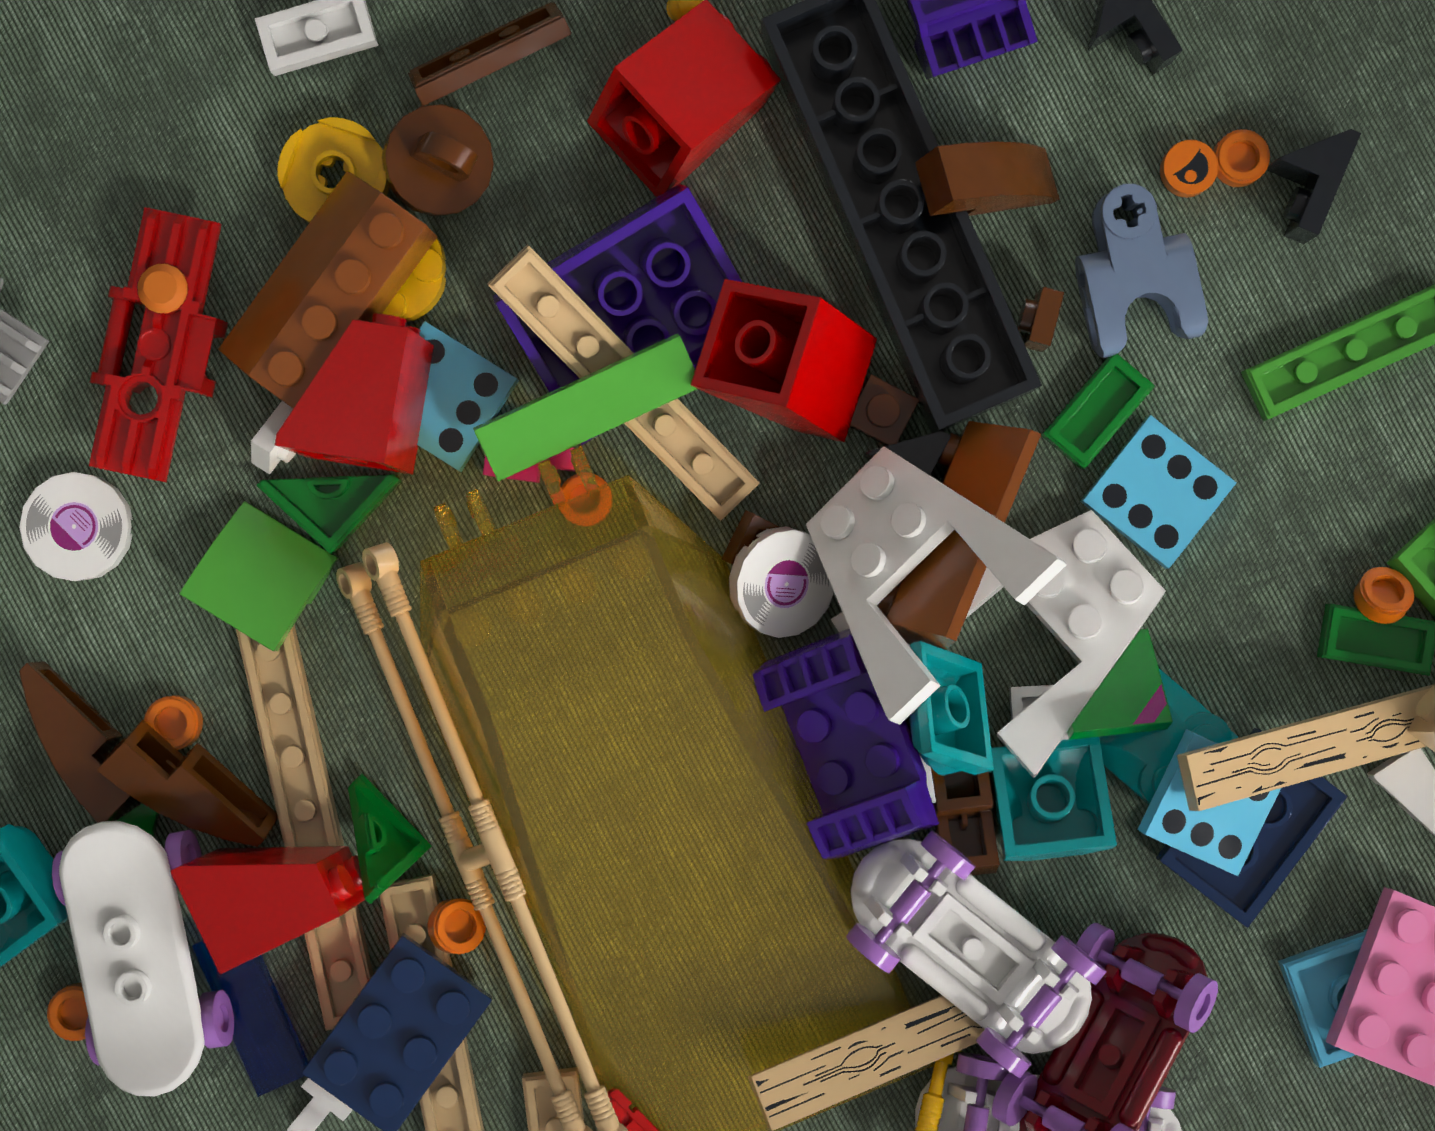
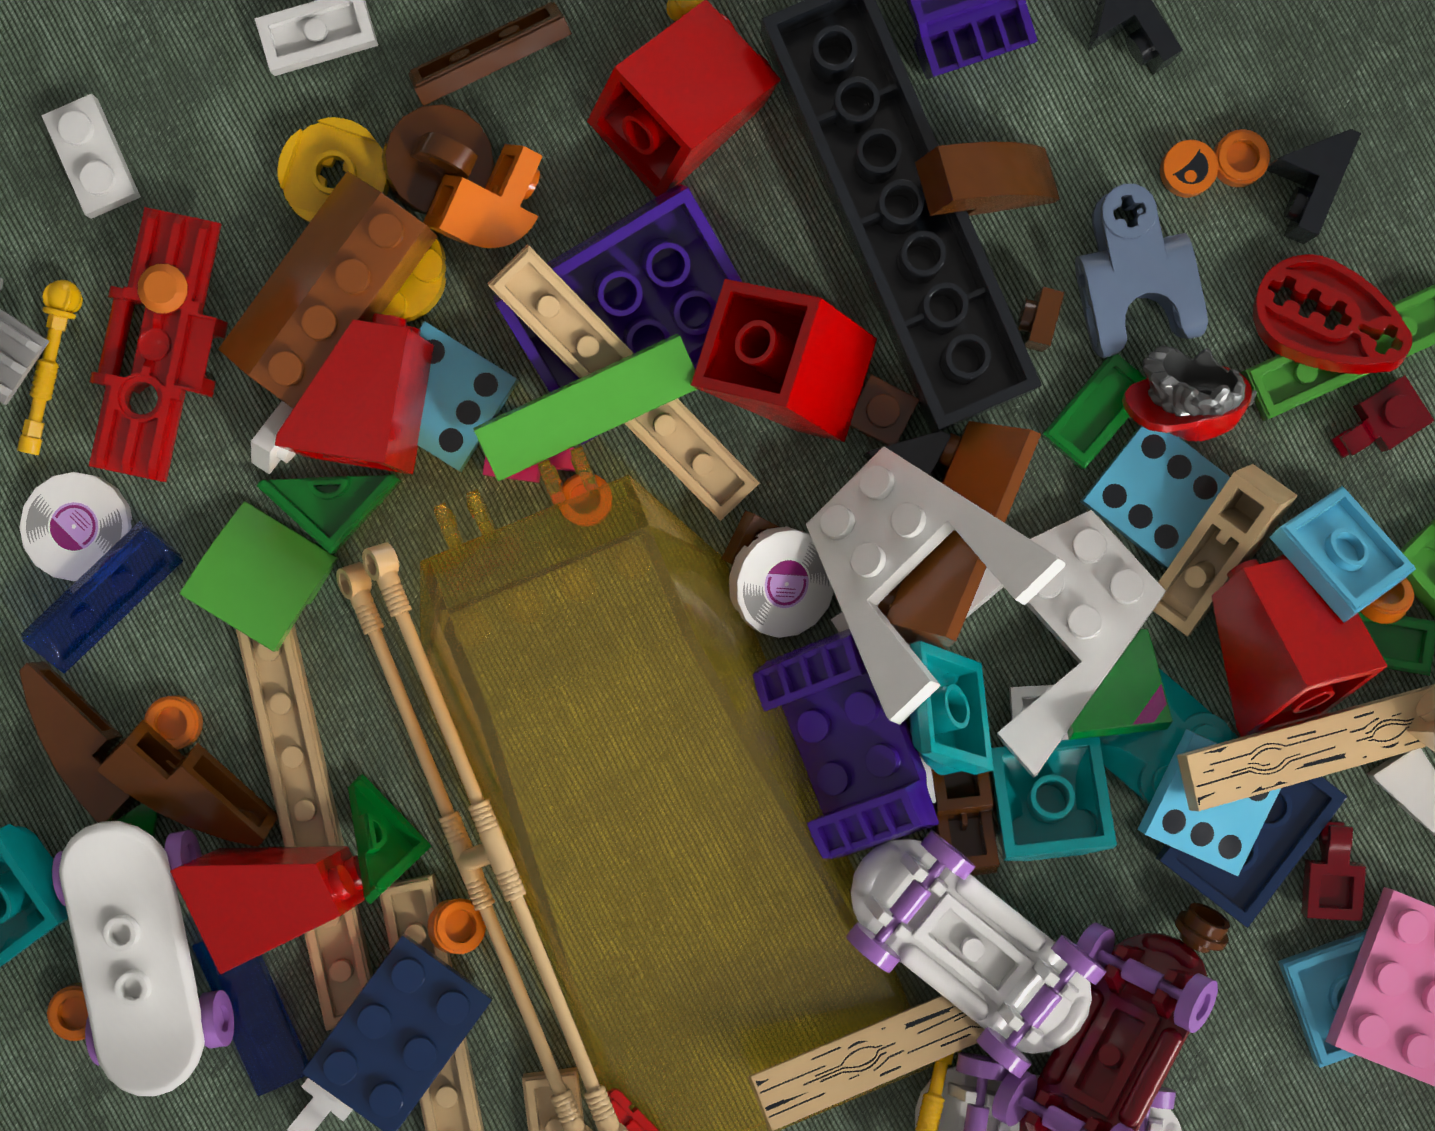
none -> yellow piece [17,280,83,455]
none -> clear blue tile [21,520,183,674]
none -> white plate [41,94,141,219]
none -> orange brick [423,144,543,248]
none -> dark grey hair [1122,345,1257,442]
none -> tan slope [1153,464,1298,637]
none -> reddish brown plate [1175,903,1230,953]
none -> red slope [1211,554,1388,737]
none -> red piece [1253,254,1412,374]
none -> medium azure tile [1269,486,1416,623]
none -> dark red plate [1301,821,1366,921]
none -> dark red plate [1330,375,1434,459]

